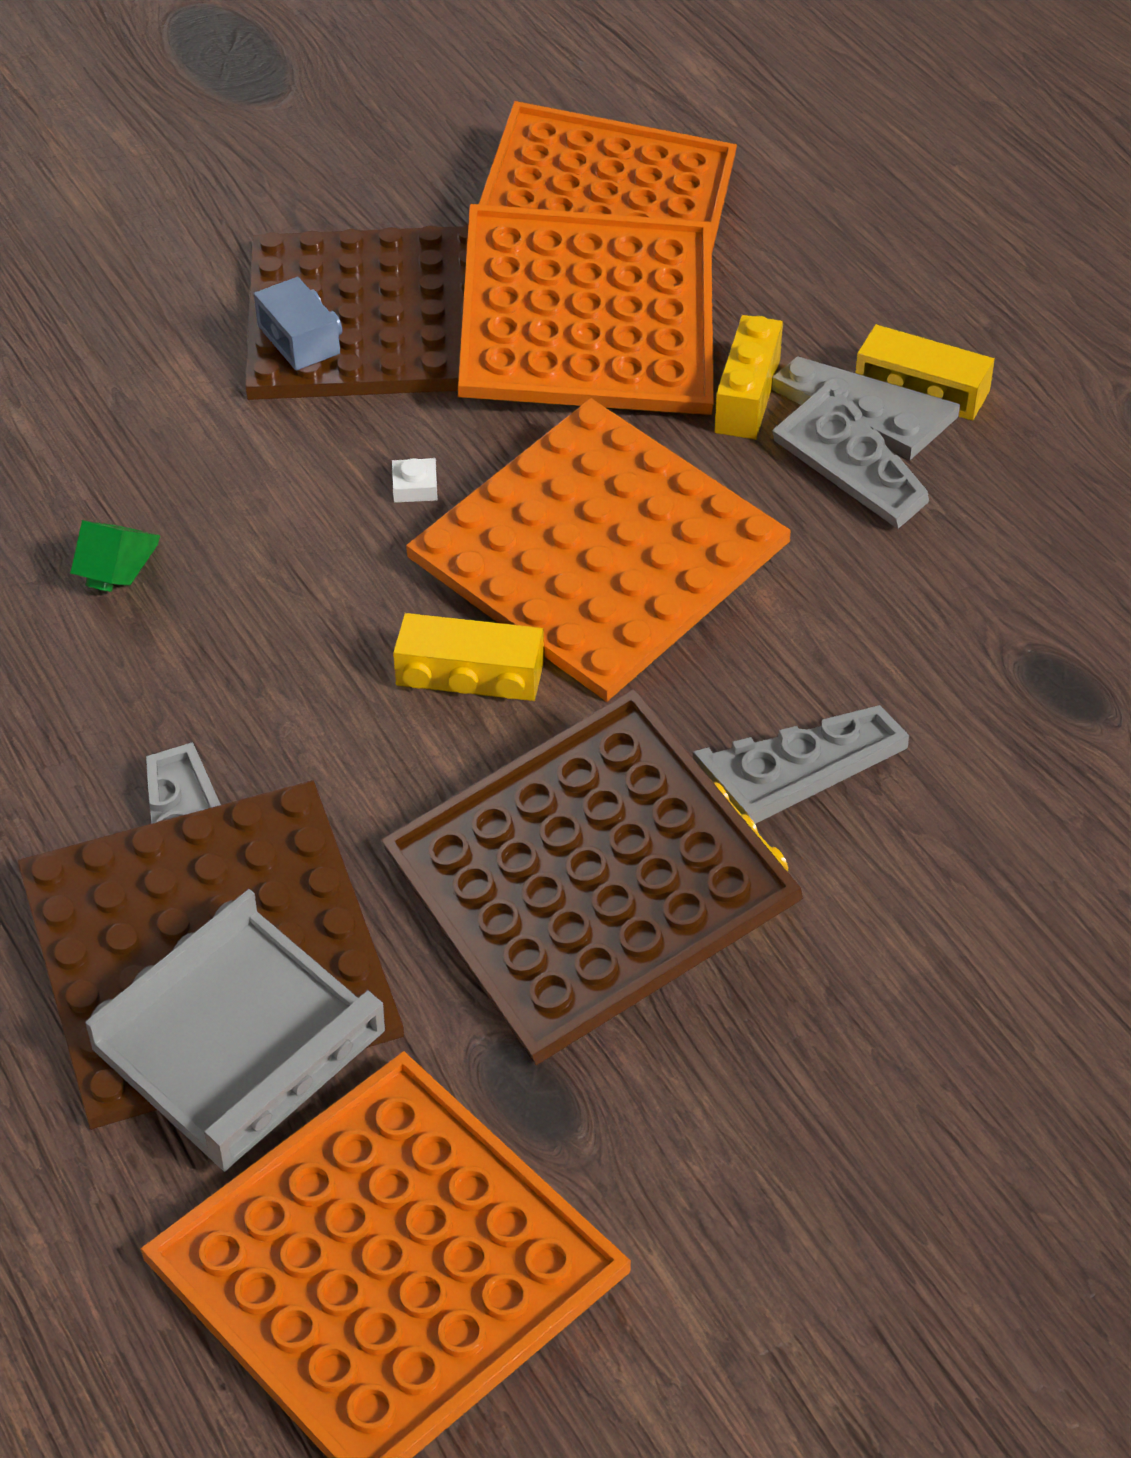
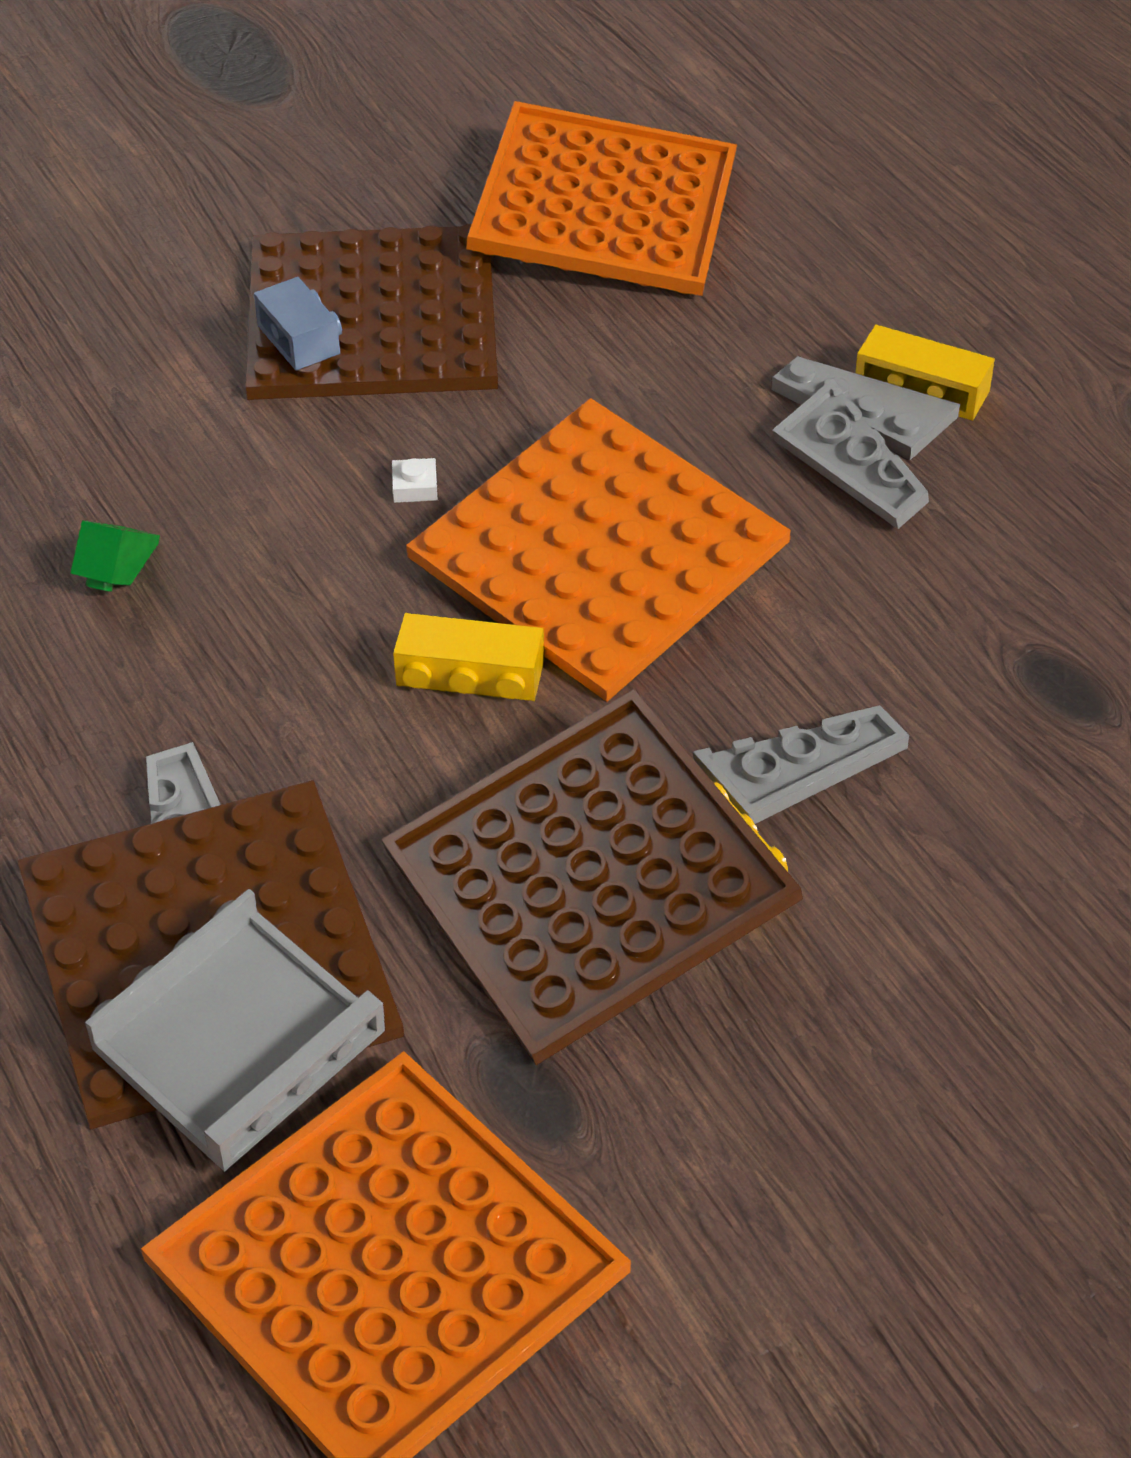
orange plate [458,204,714,415] -> none
yellow brick [715,315,783,440] -> none

